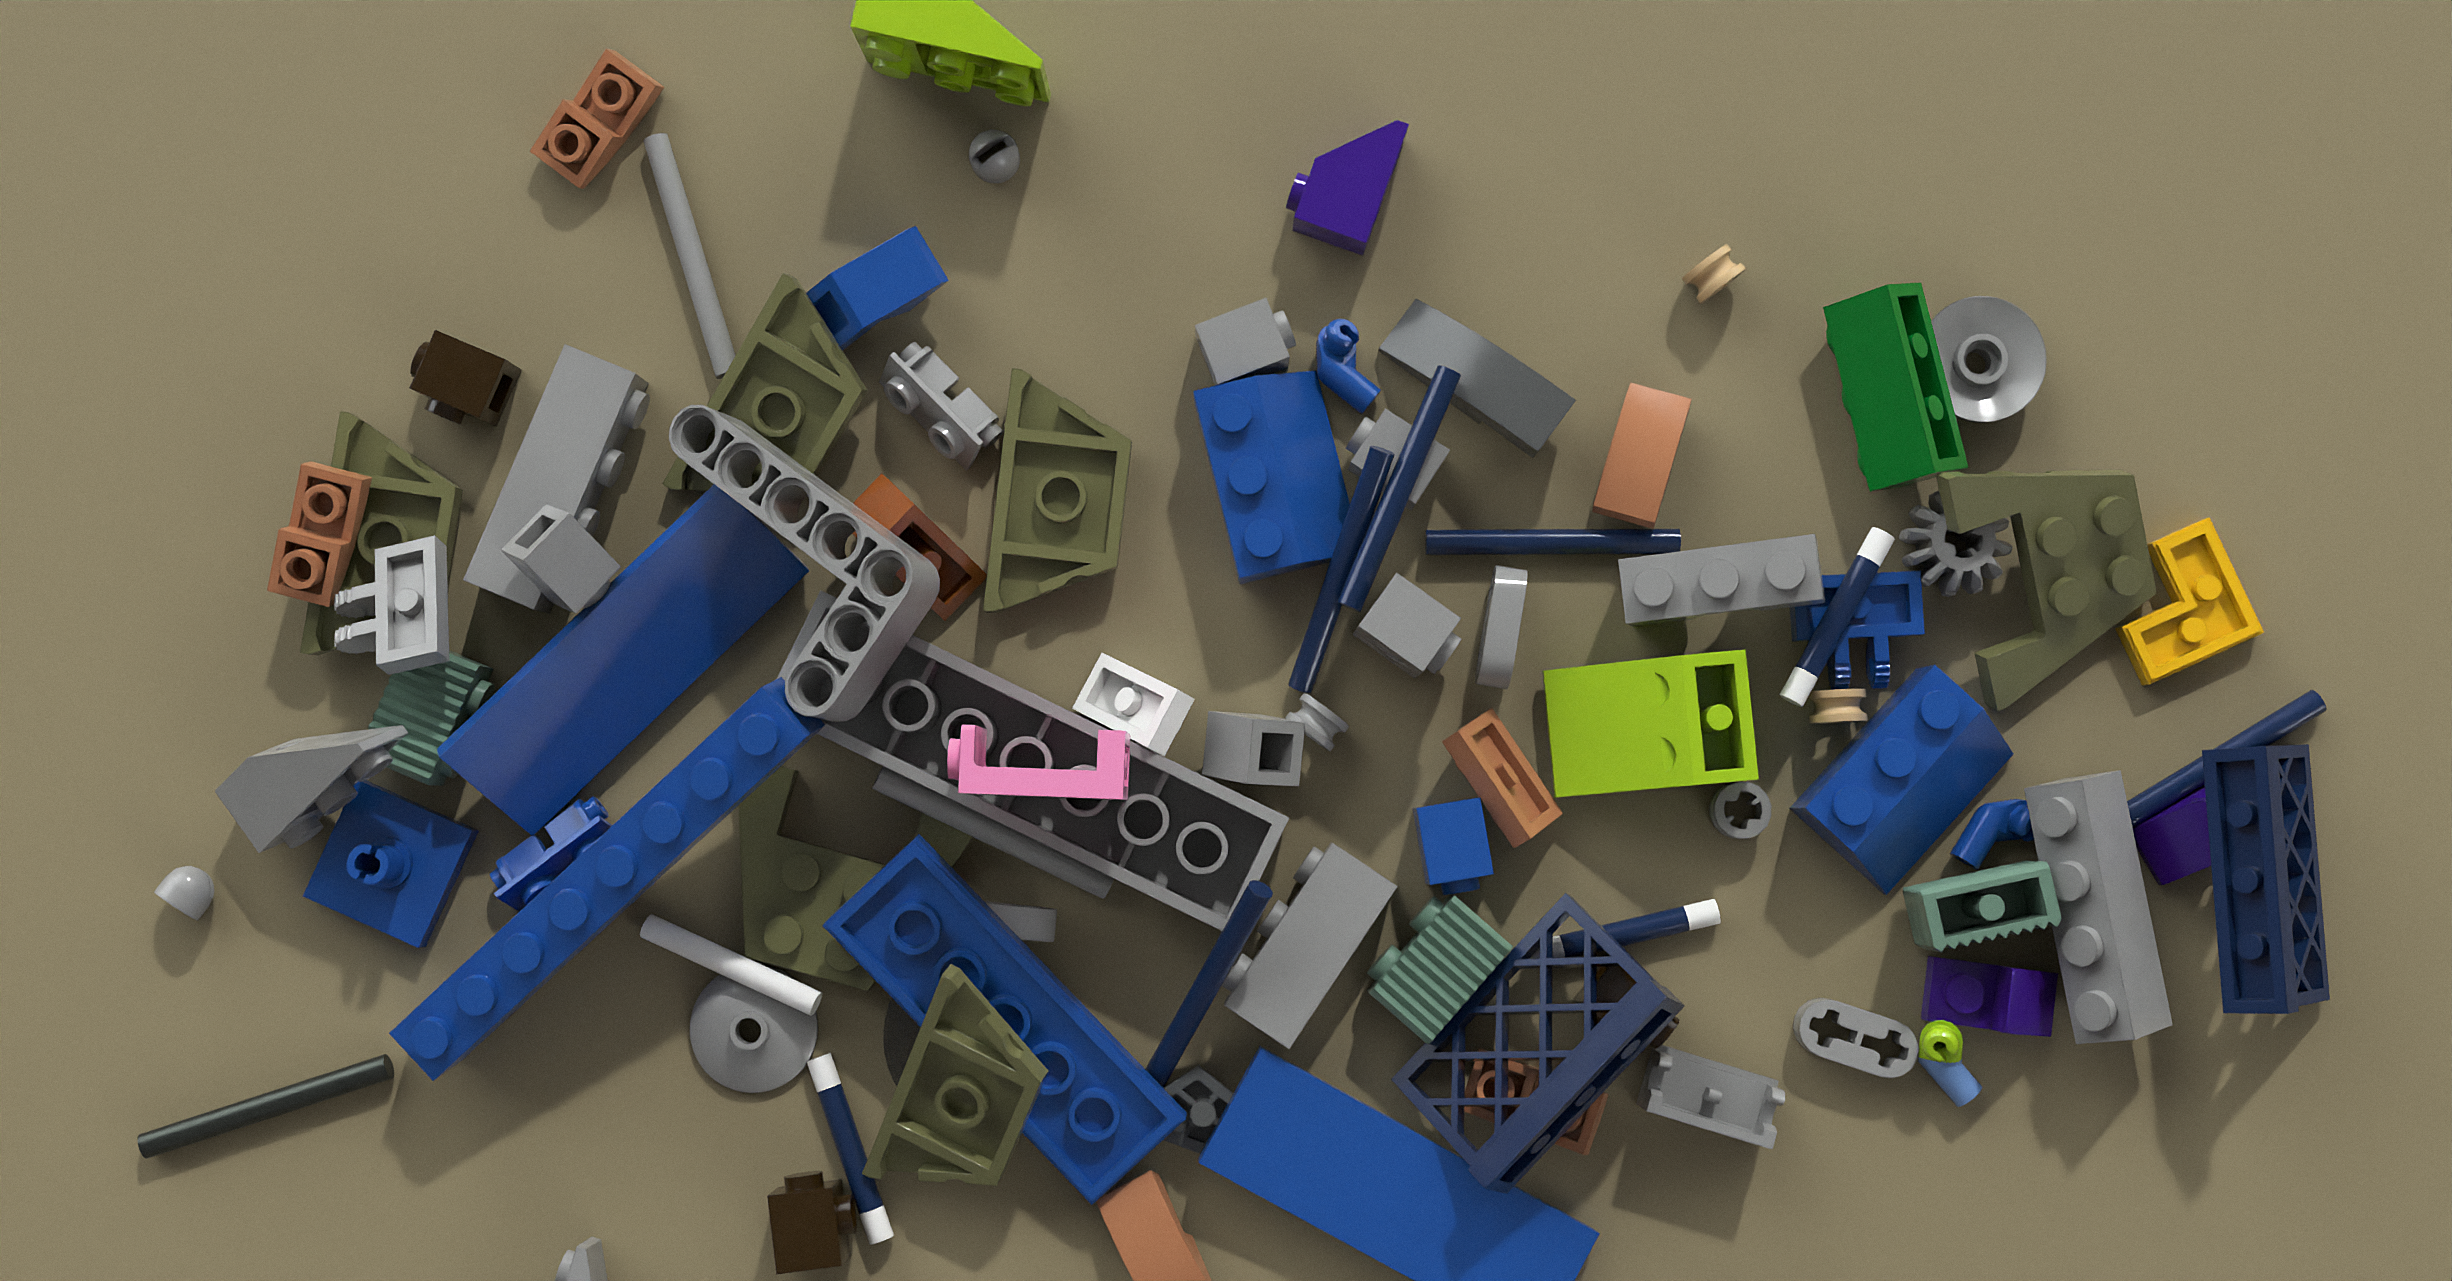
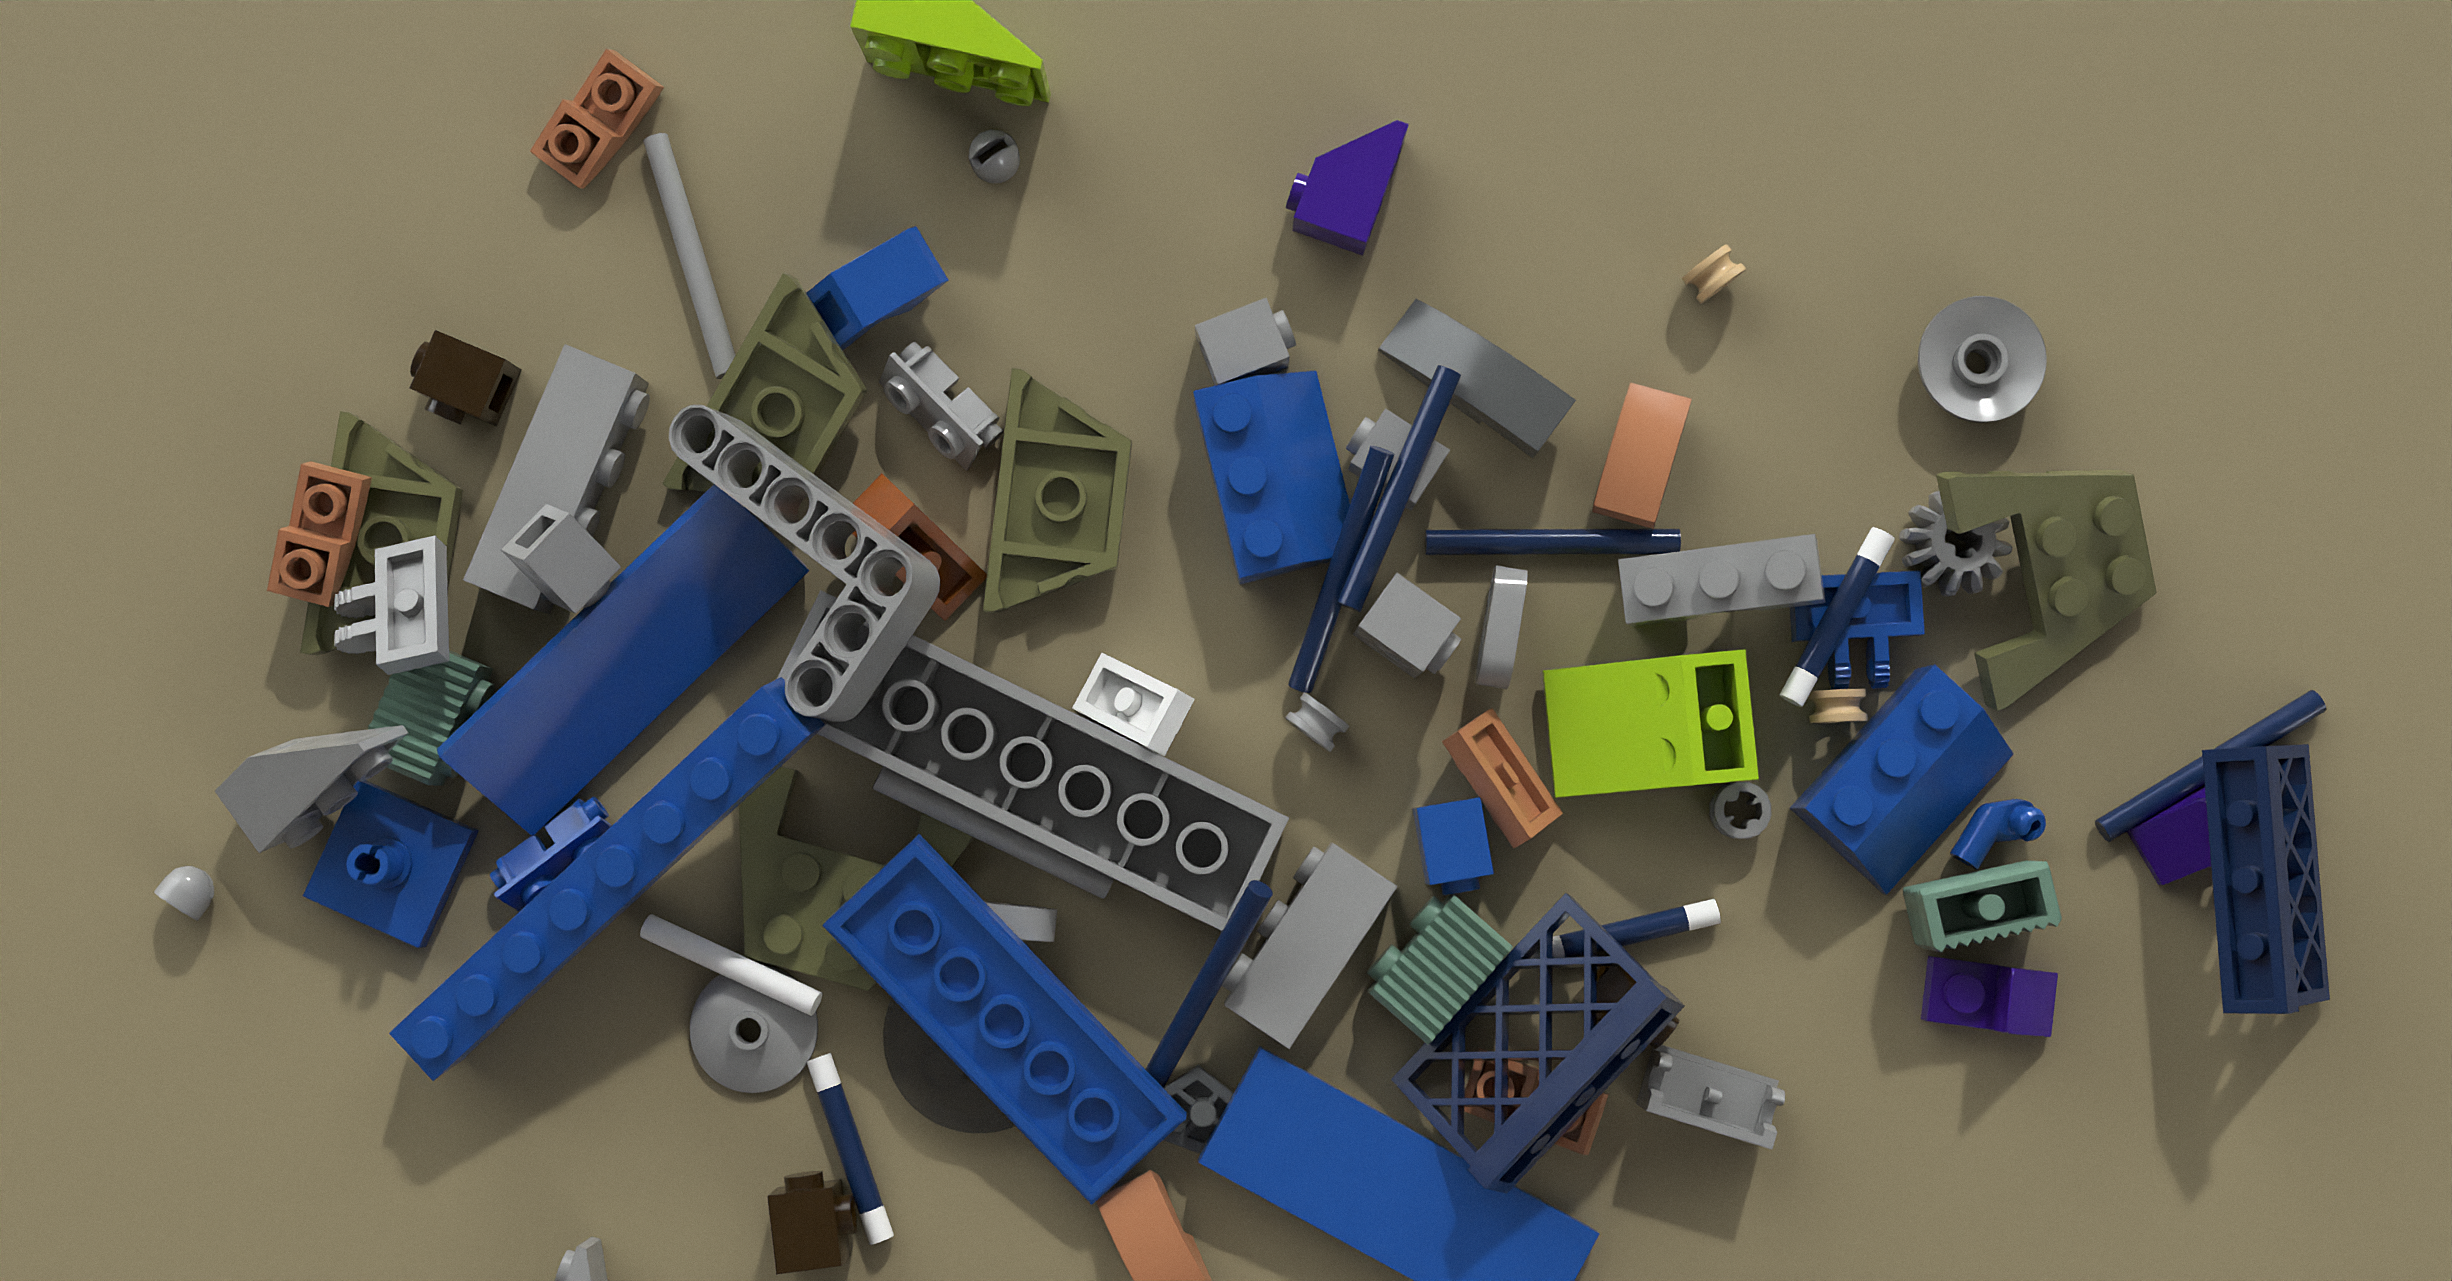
pearl dark grey bar [138,1054,394,1159] -> none
olive wing [862,964,1048,1186] -> none
bright pink panel [947,725,1131,800] -> none
light grey brick [1202,711,1305,786] -> none
blue arm [1316,318,1381,414] -> none
light grey beam [1793,998,1919,1078] -> none
green brick [1823,282,1969,492] -> none
arm [1918,1020,1982,1107] -> none
light grey brick [2024,770,2173,1044] -> none
yellow tile [2115,517,2264,686] -> none

